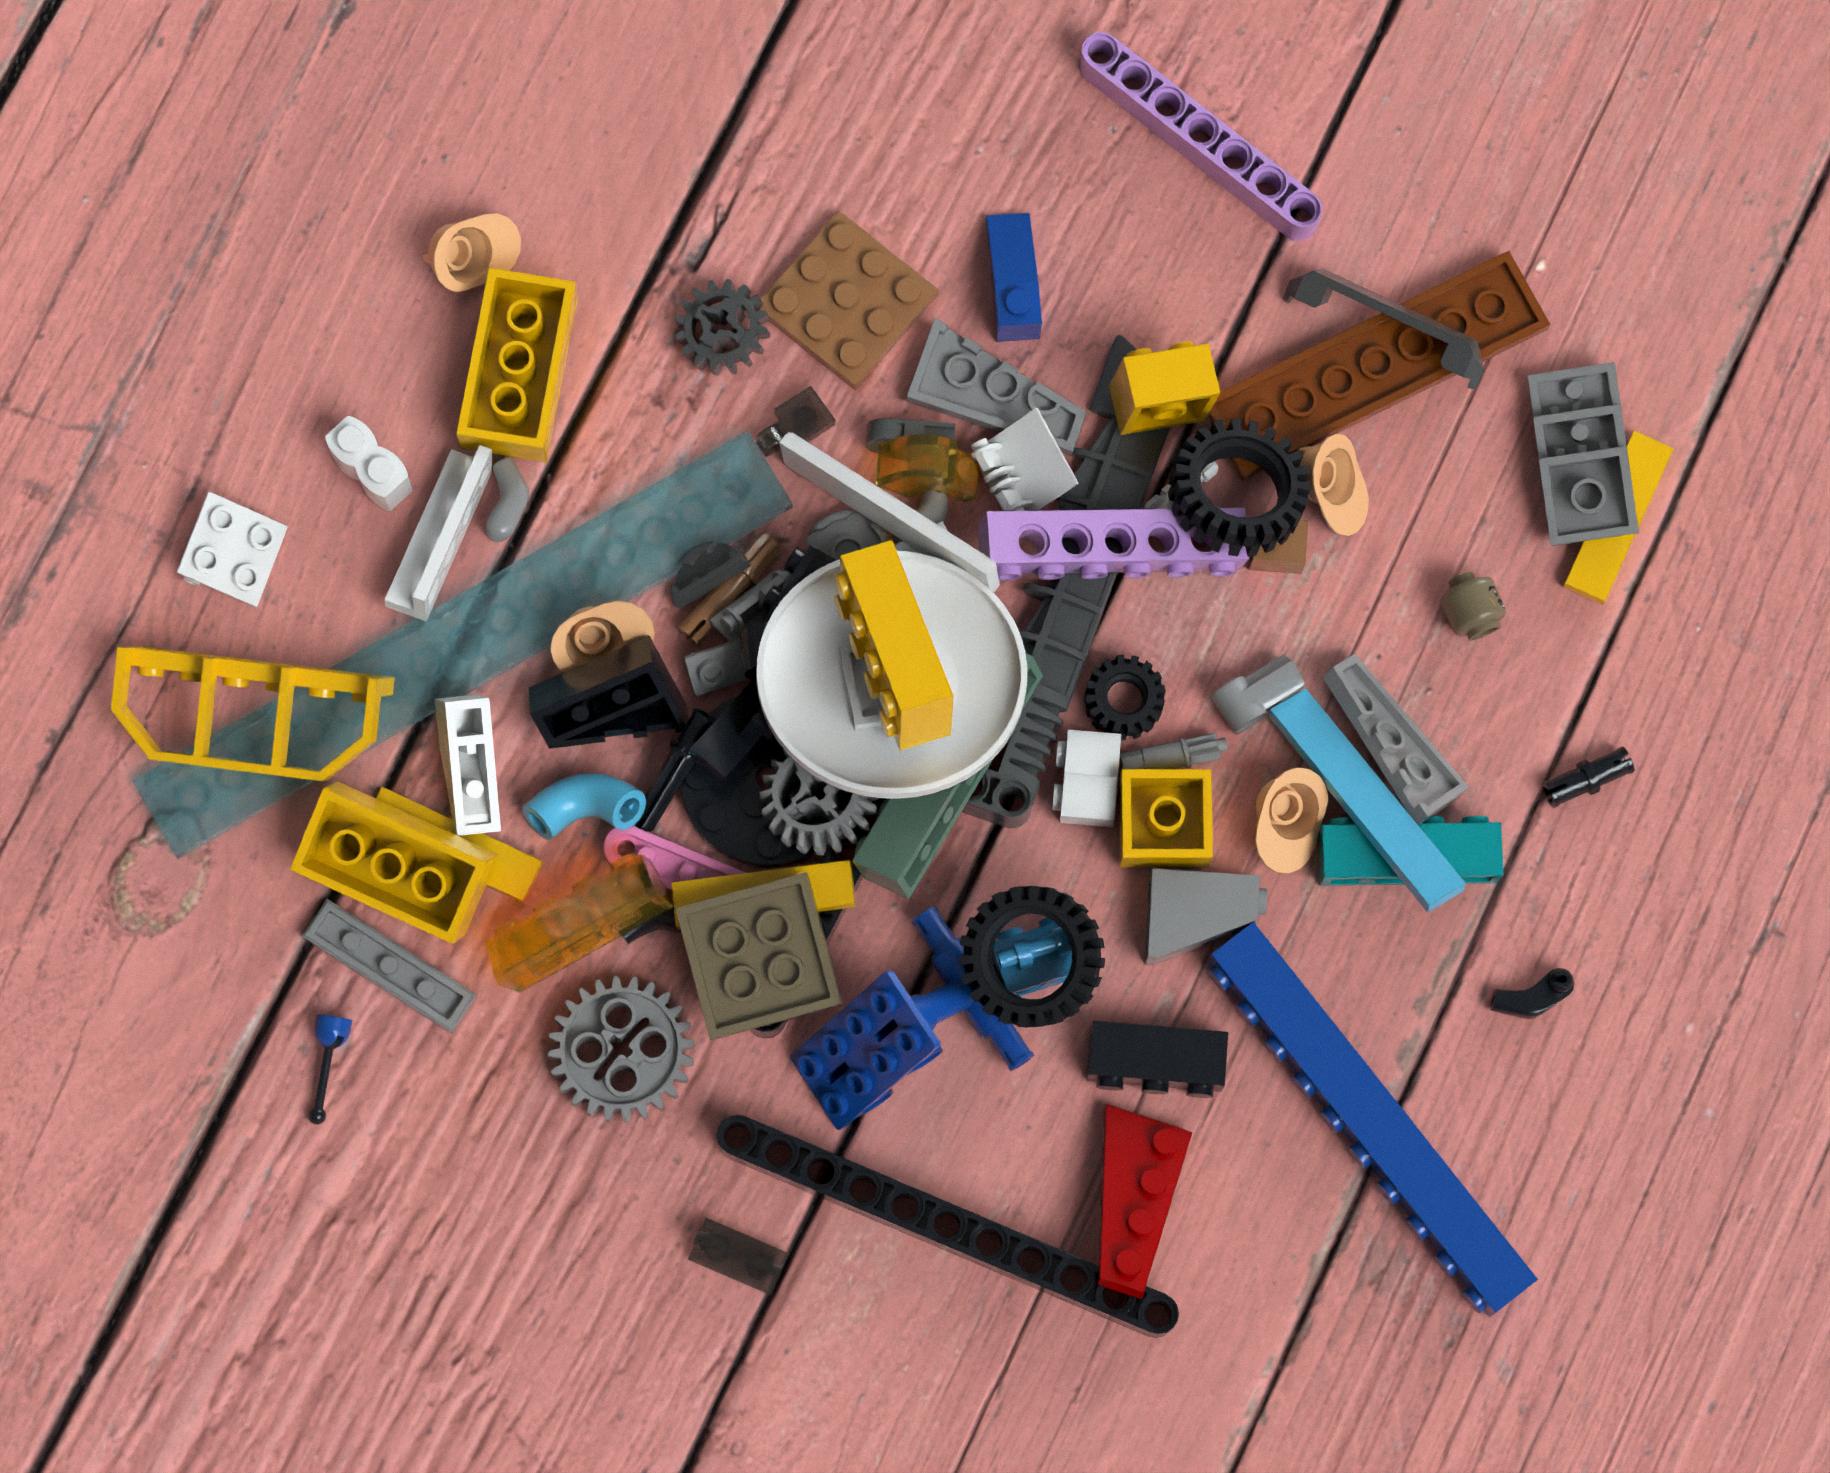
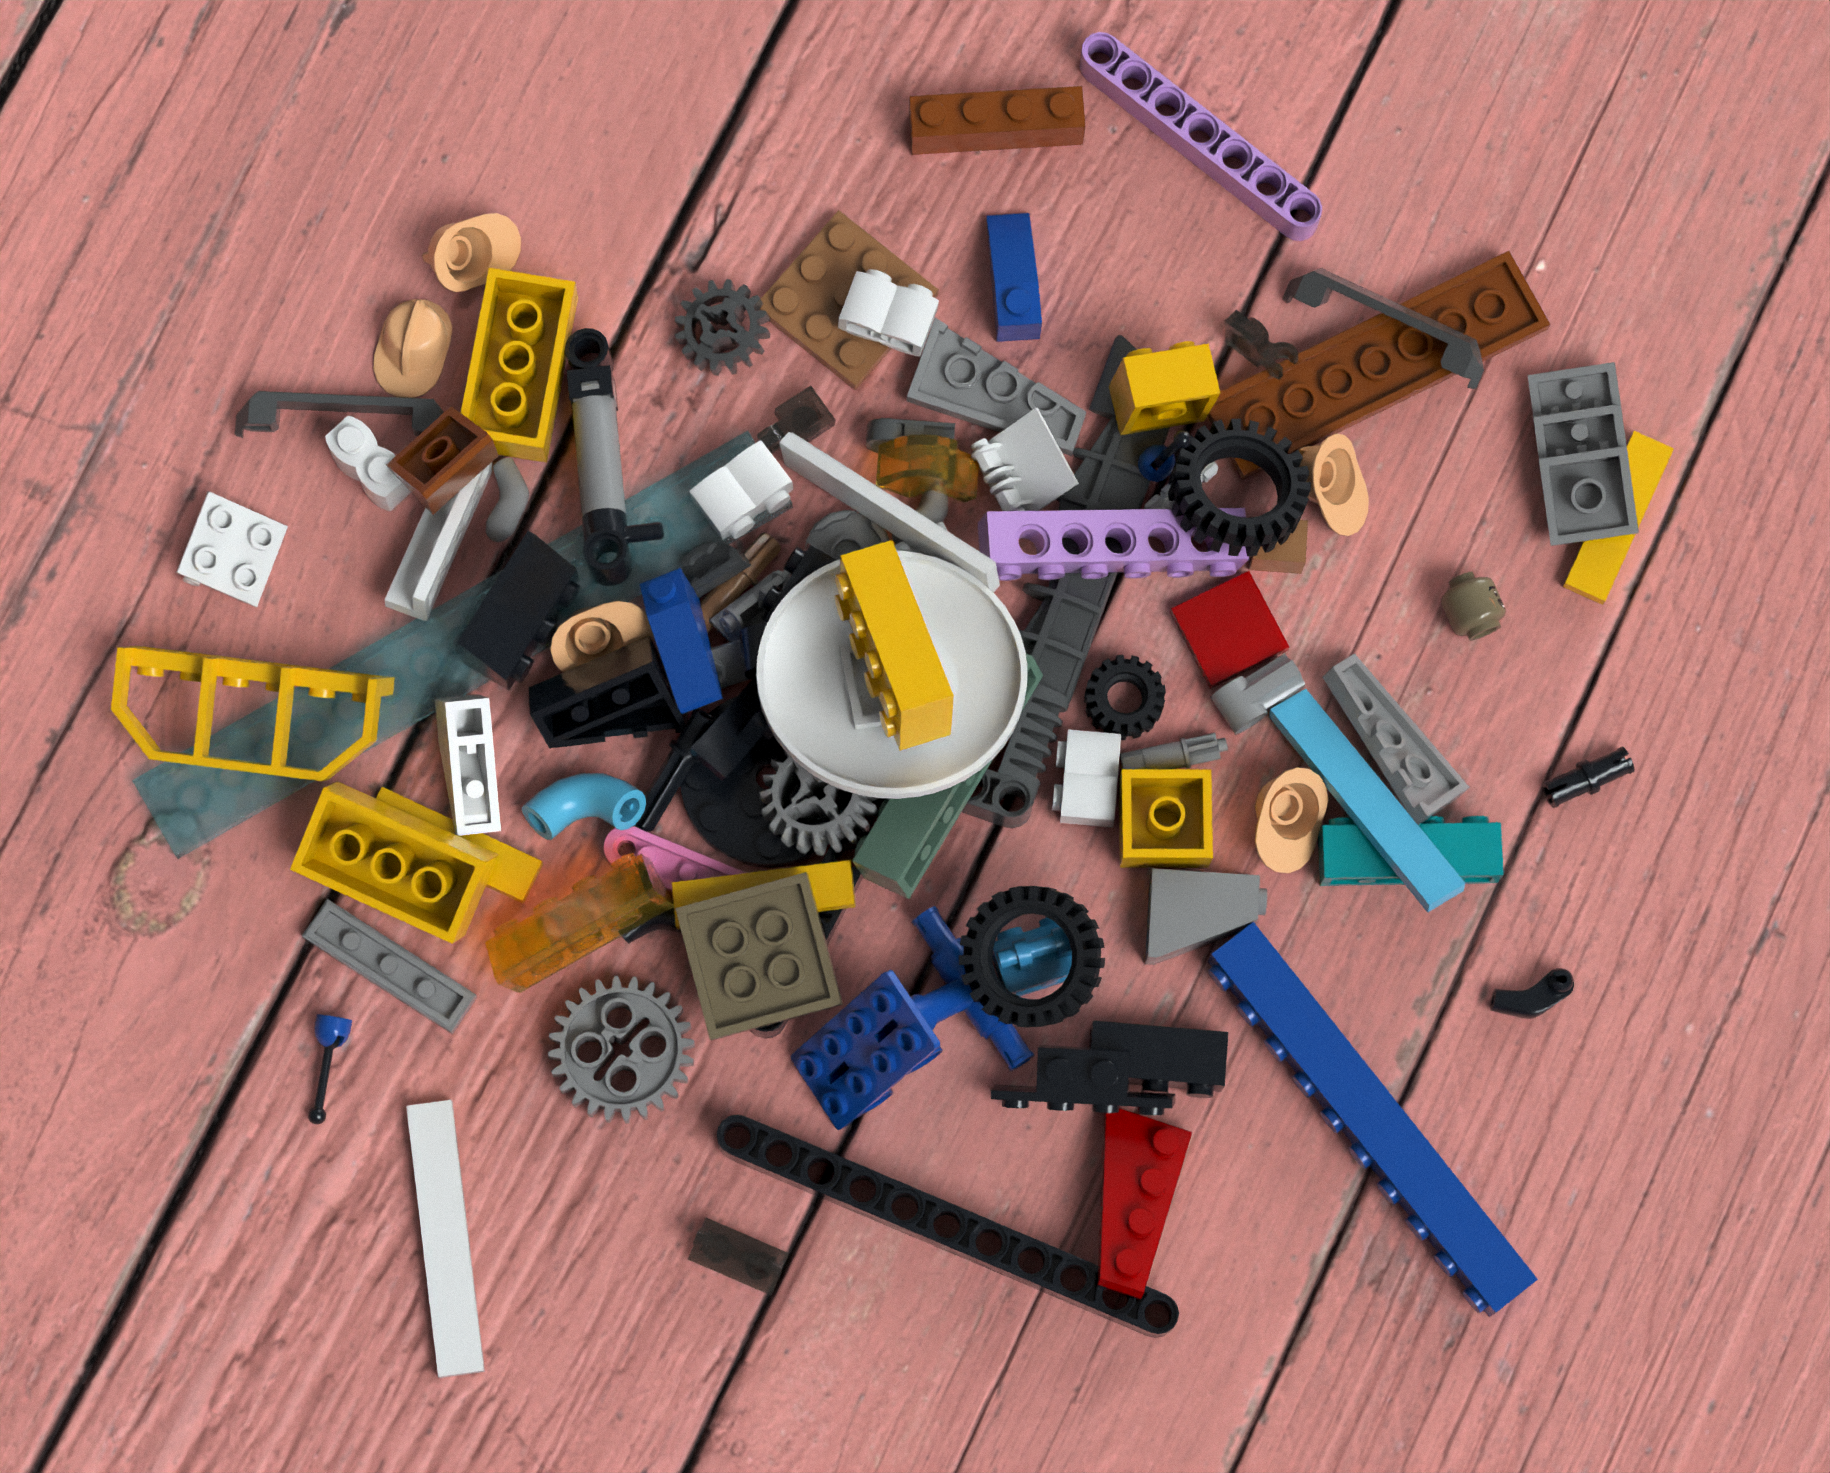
none -> dark grey piece [235,391,444,438]
none -> light nougat piece [373,299,452,398]
none -> dark orange slope [386,406,498,515]
none -> white tile [406,1100,485,1378]
none -> black slope [457,531,581,690]
none -> piece [565,328,664,586]
none -> blue slope [640,568,723,714]
none -> white brick [689,440,793,540]
none -> white brick [838,269,939,357]
none -> dark orange brick [909,86,1086,155]
none -> black bracket [991,1045,1176,1115]
none -> blue hinge [1138,430,1191,482]
none -> red tile [1170,571,1289,689]
none -> clear smoke plate [1225,310,1298,379]

